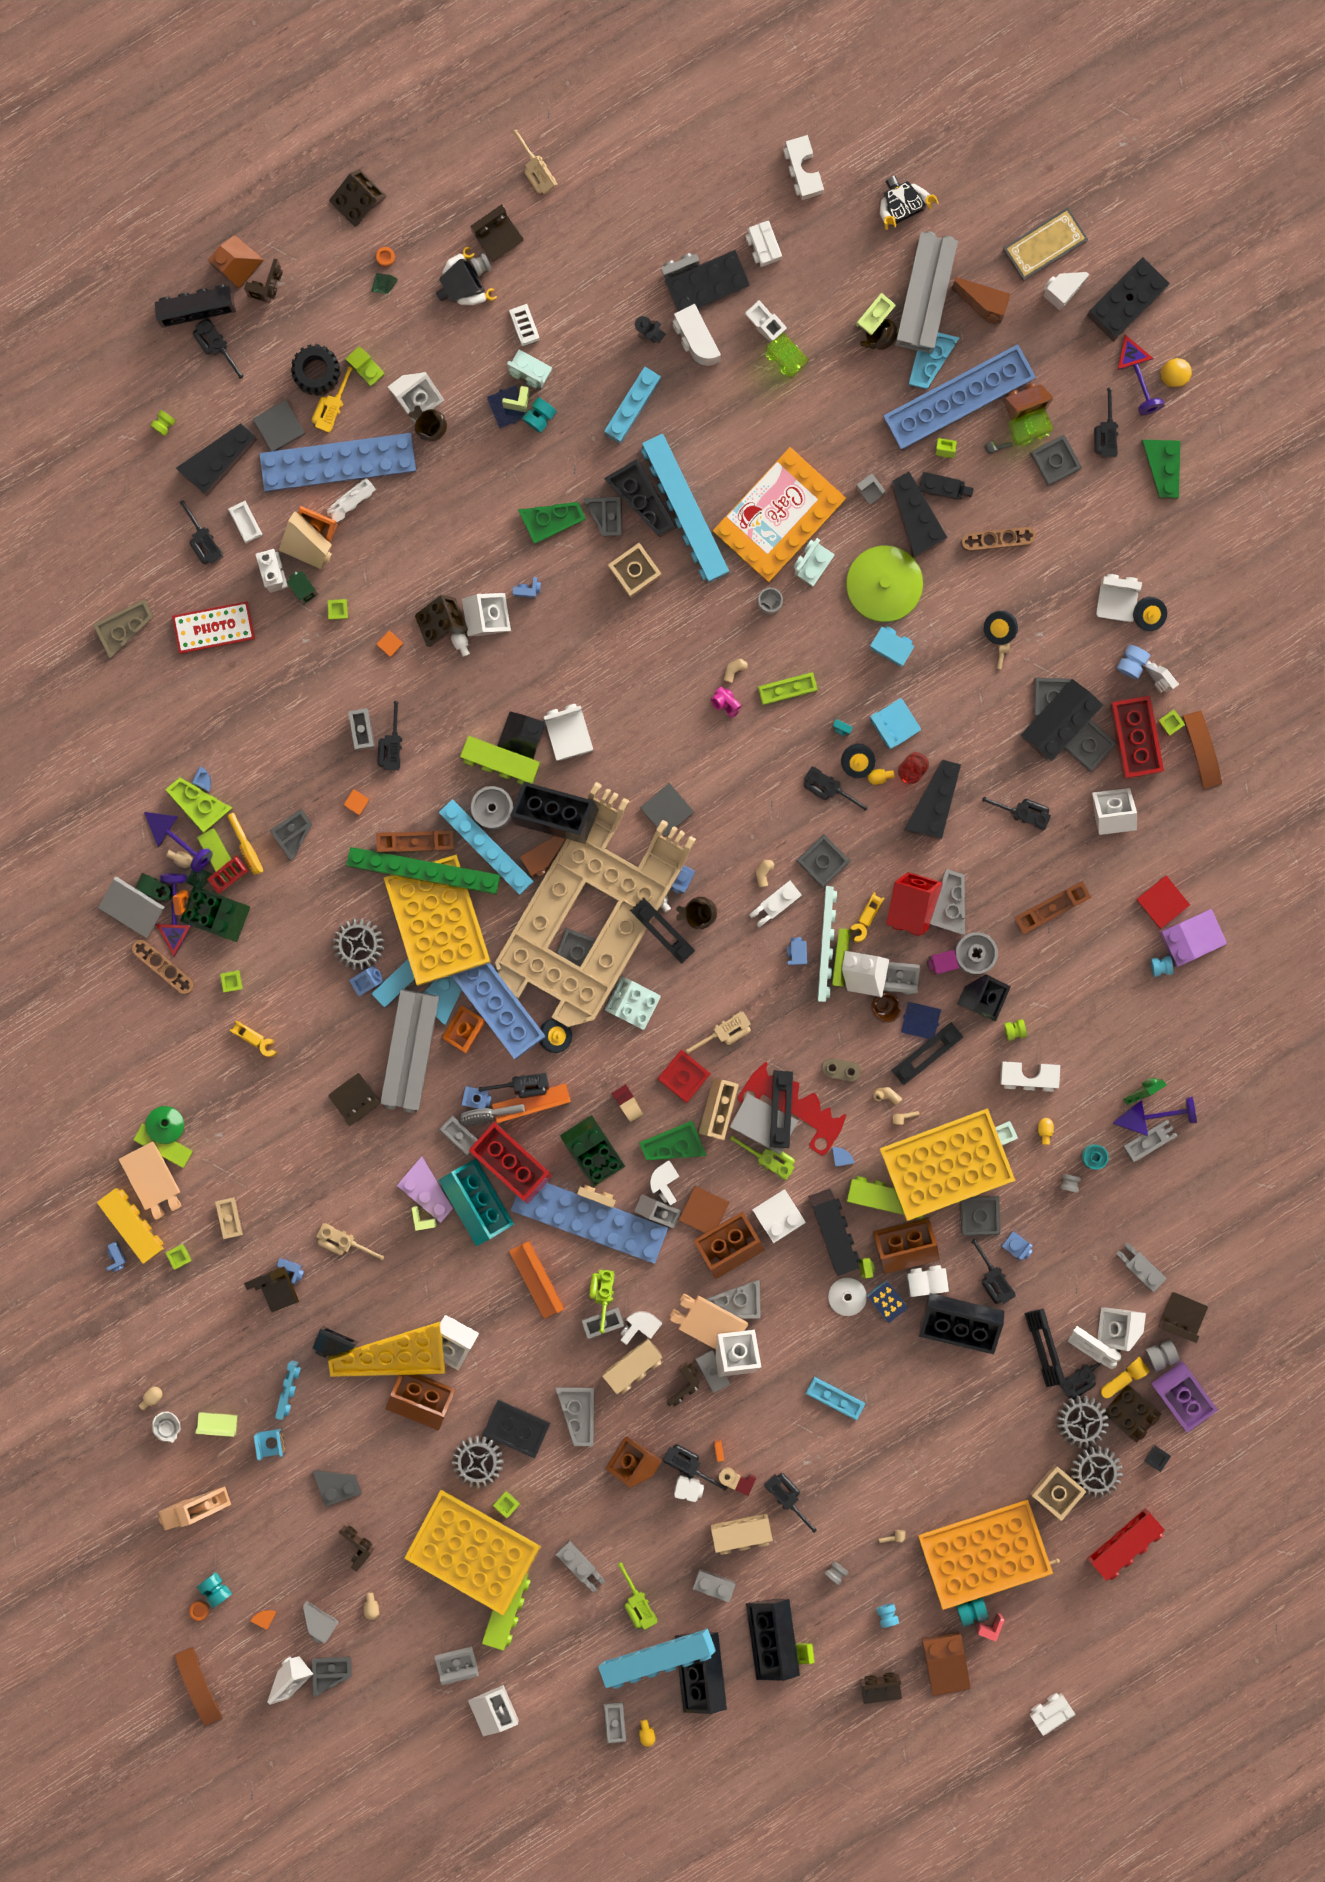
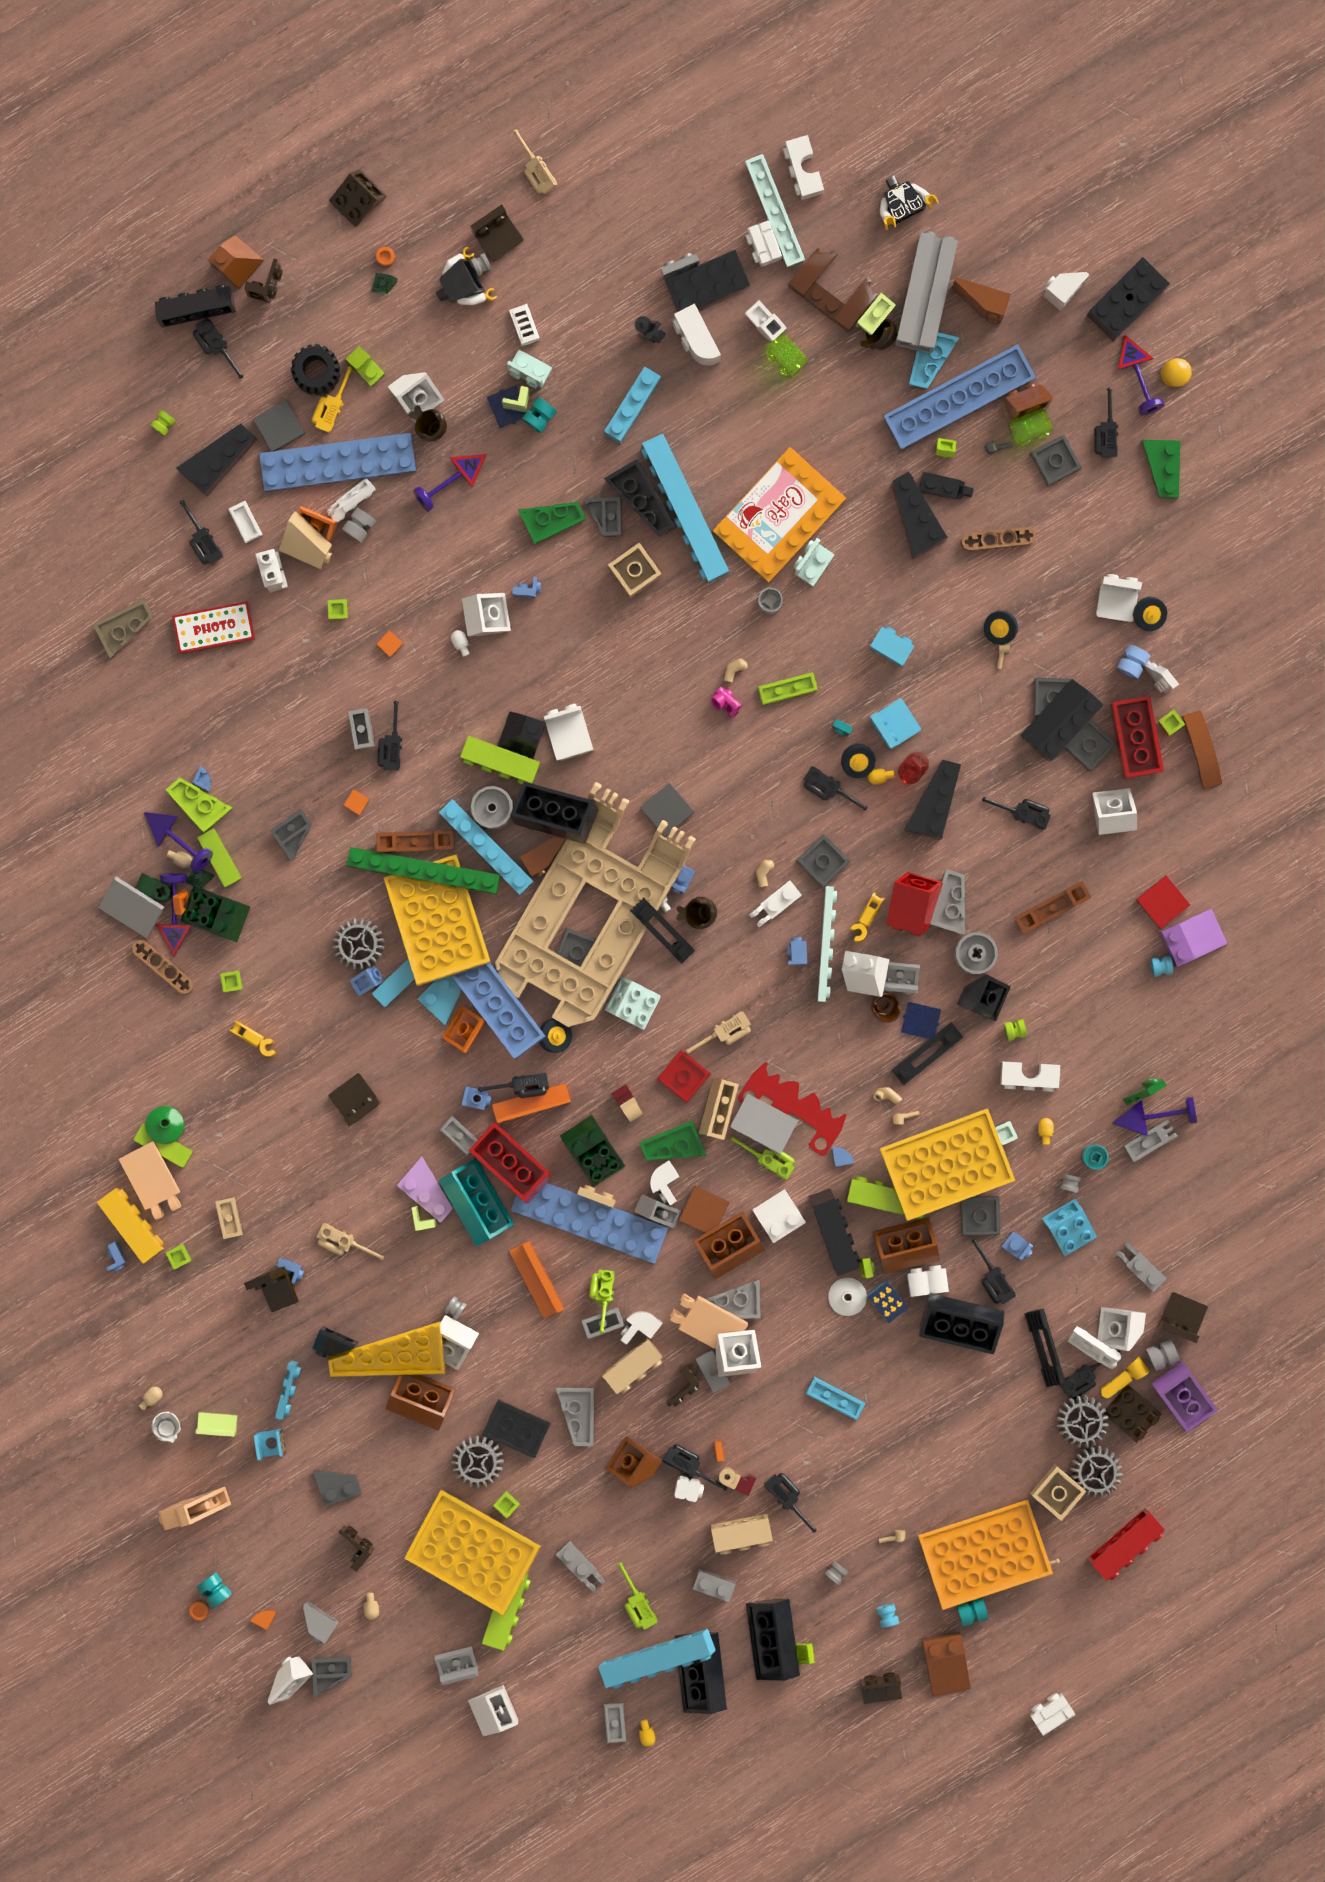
dark orange slope [175,1647,223,1726] -> none
red slope [207,855,249,894] -> none
yellow piece [227,813,263,875] -> none
dark green brick [287,571,319,605] -> none
light grey brick [380,989,440,1113] -> none
dark brown bracket [415,595,468,647] -> none
light grey piece [460,1104,525,1127] -> none
black container [770,1070,793,1149] -> none
dark tan plate [822,1058,861,1081] -> none
lime tile [832,928,851,987] -> none
lime dish [846,545,923,623] -> none
light grey panel [856,473,886,505] -> none
magenta brick [927,950,959,975] -> none
coral panel [975,1613,1004,1641] -> none
pearl gold tile [1003,208,1088,281] -> none
black plate [1144,1445,1171,1472] -> none
none -> light grey wheel [341,507,377,544]
none -> dark purple piece [413,454,487,512]
none -> light grey wheel [444,1296,467,1320]
none -> light aqua plate [745,154,805,268]
none -> reddish brown wedge [788,248,878,333]
none -> medium azure bracket [1042,1199,1097,1256]

